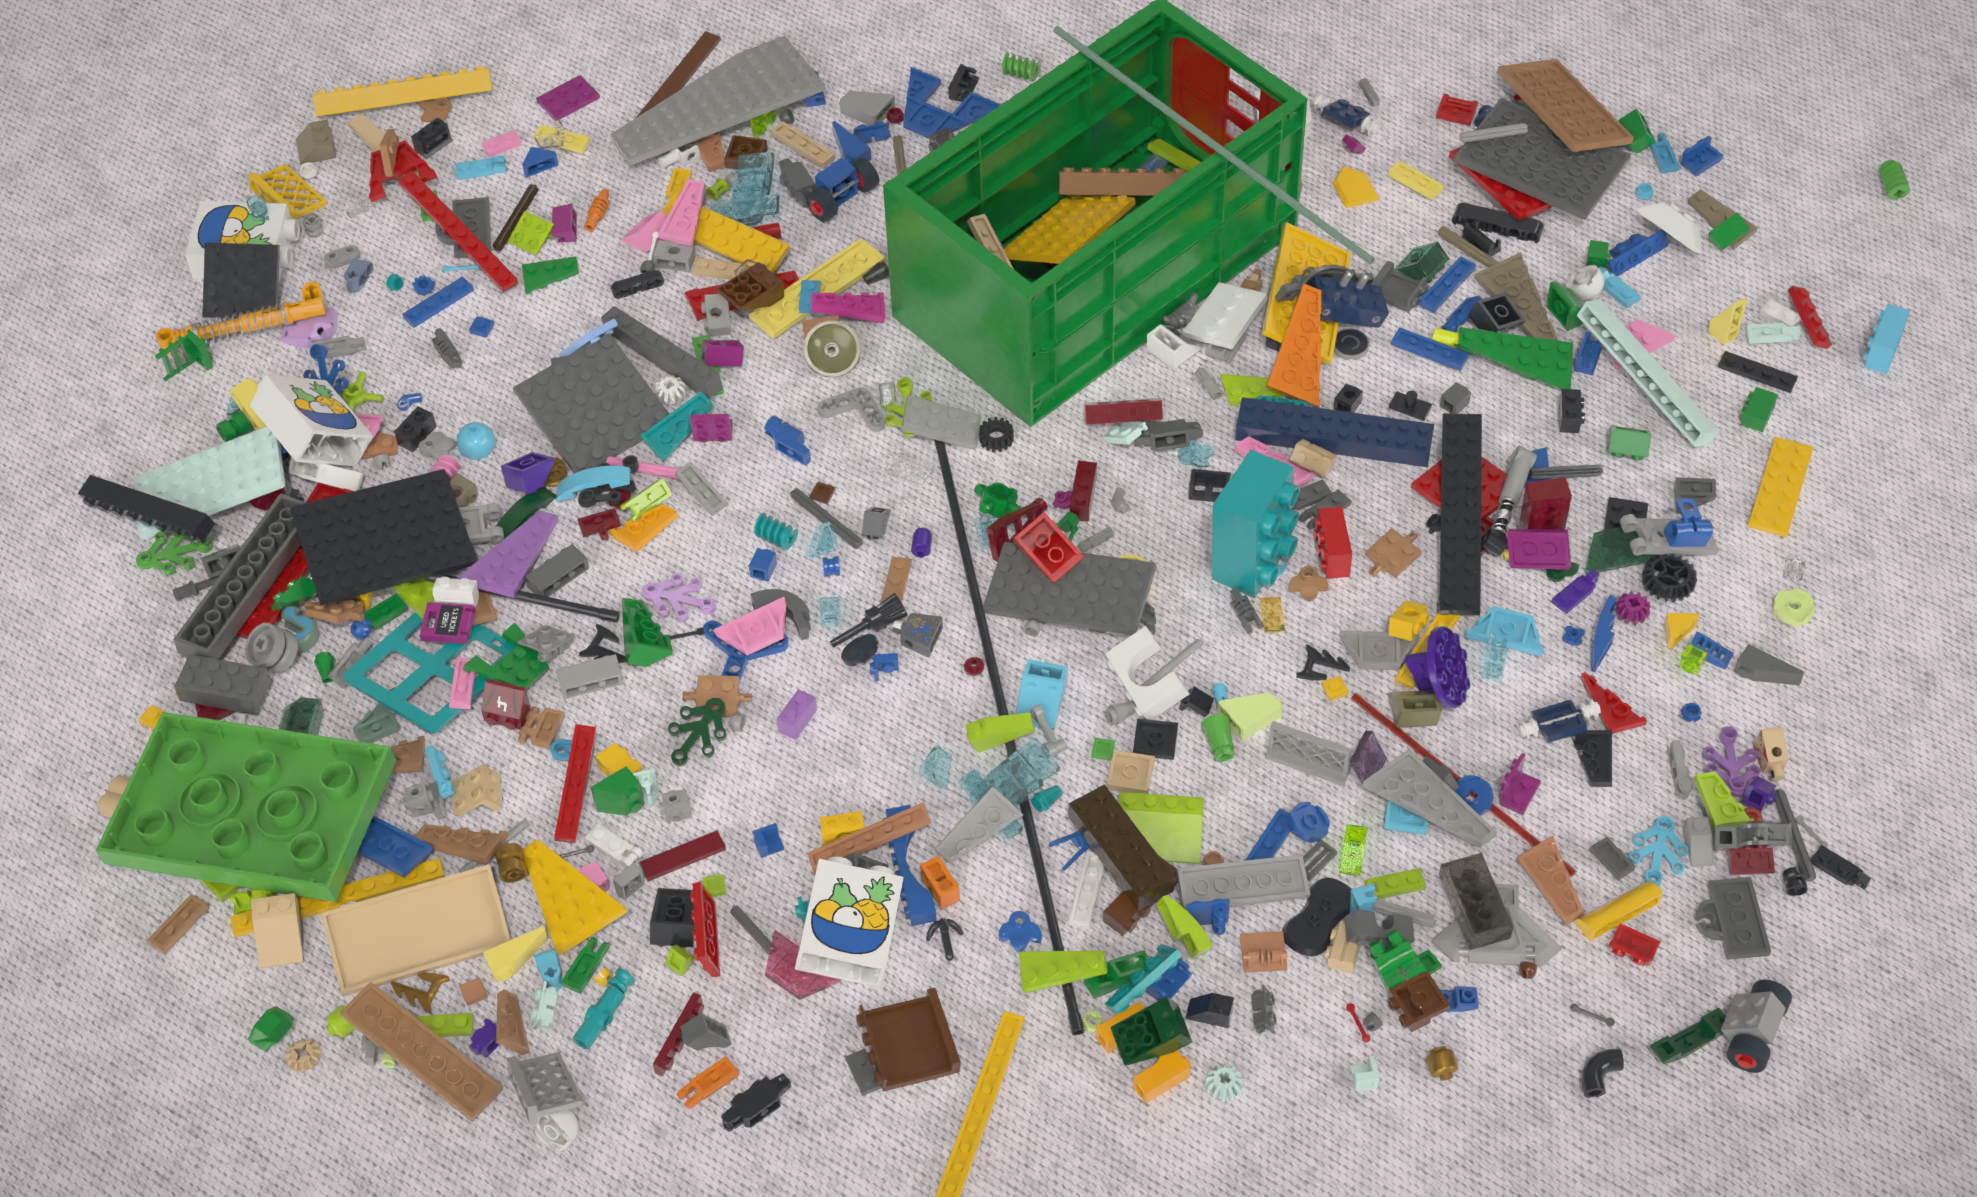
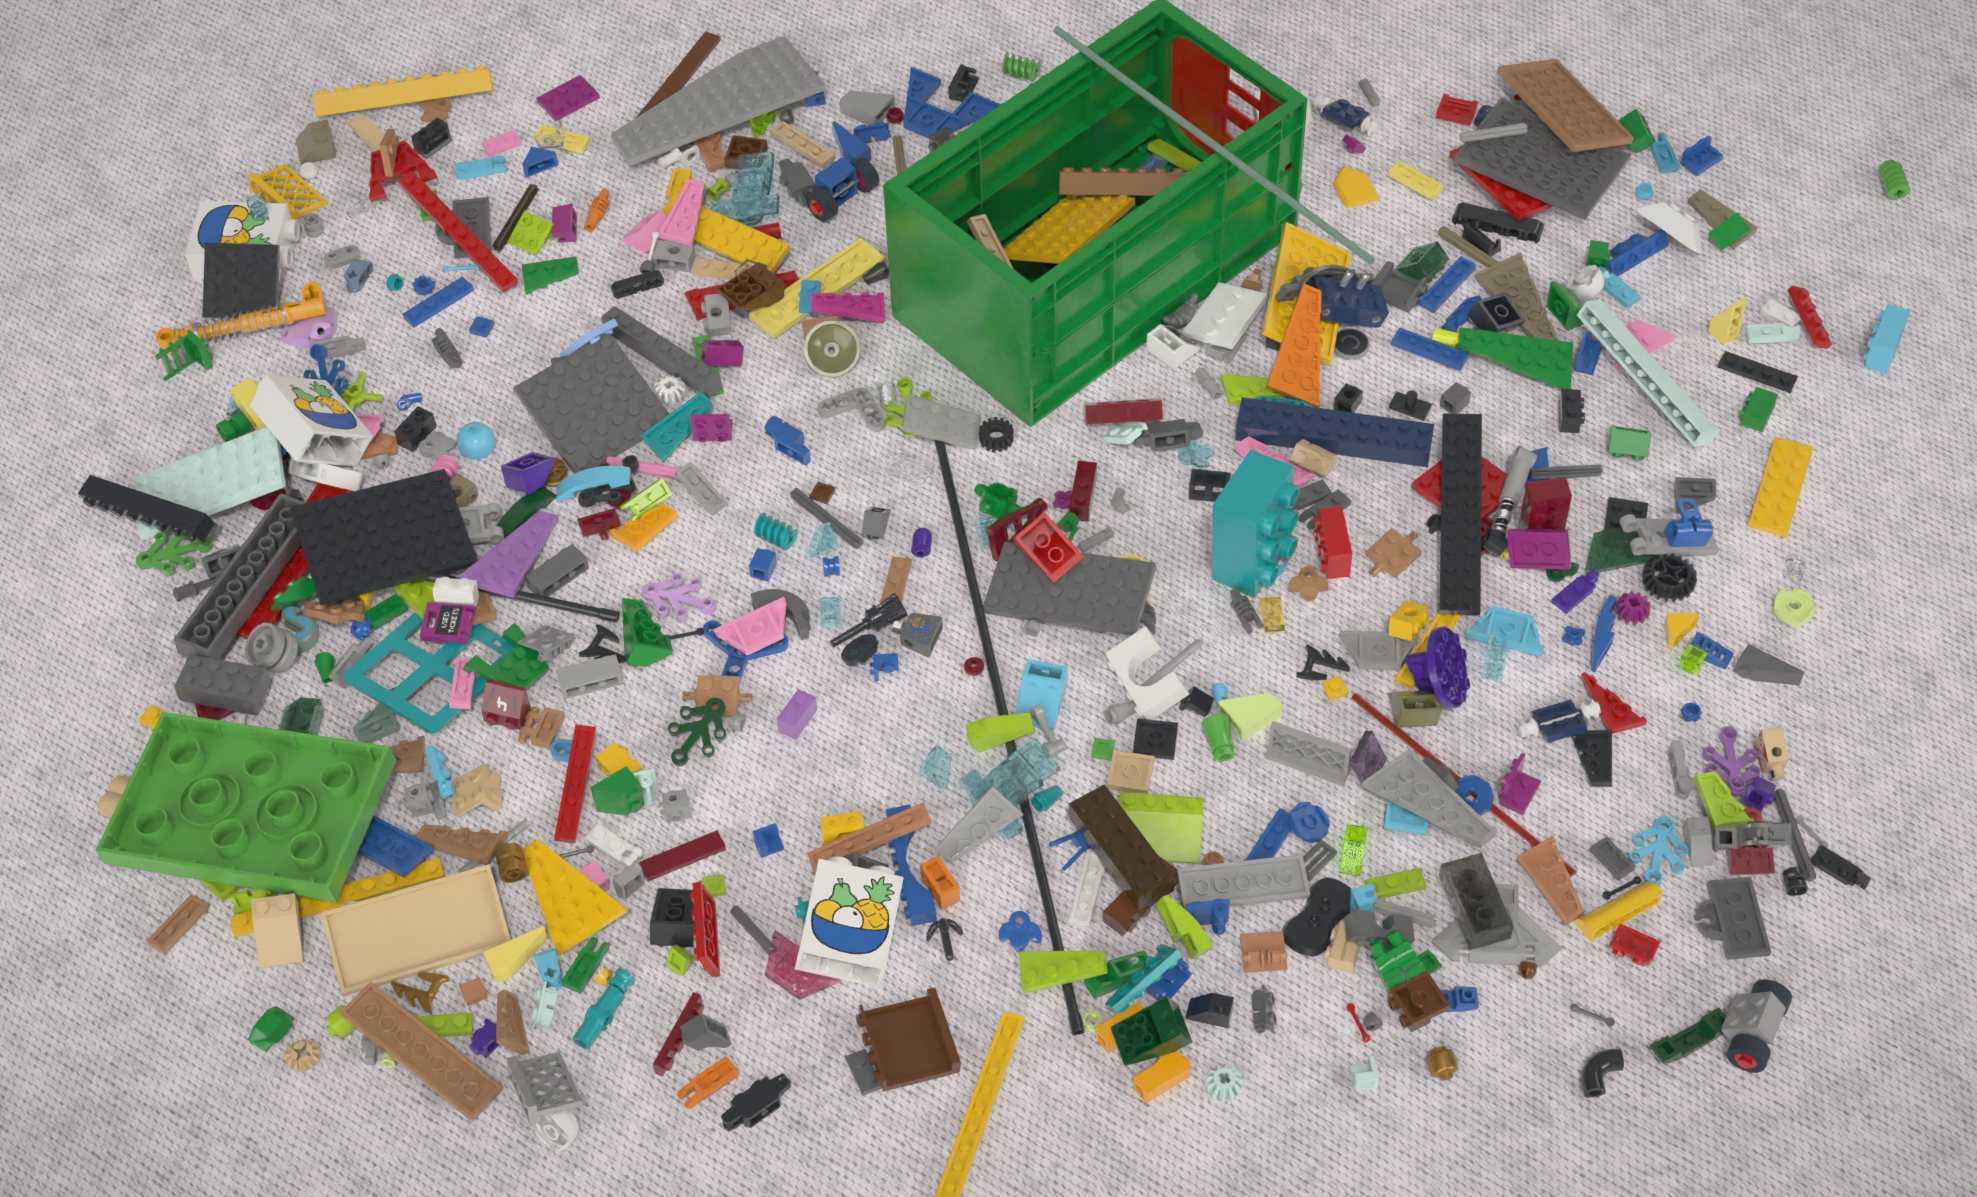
none -> black hinge [1602,876,1642,900]

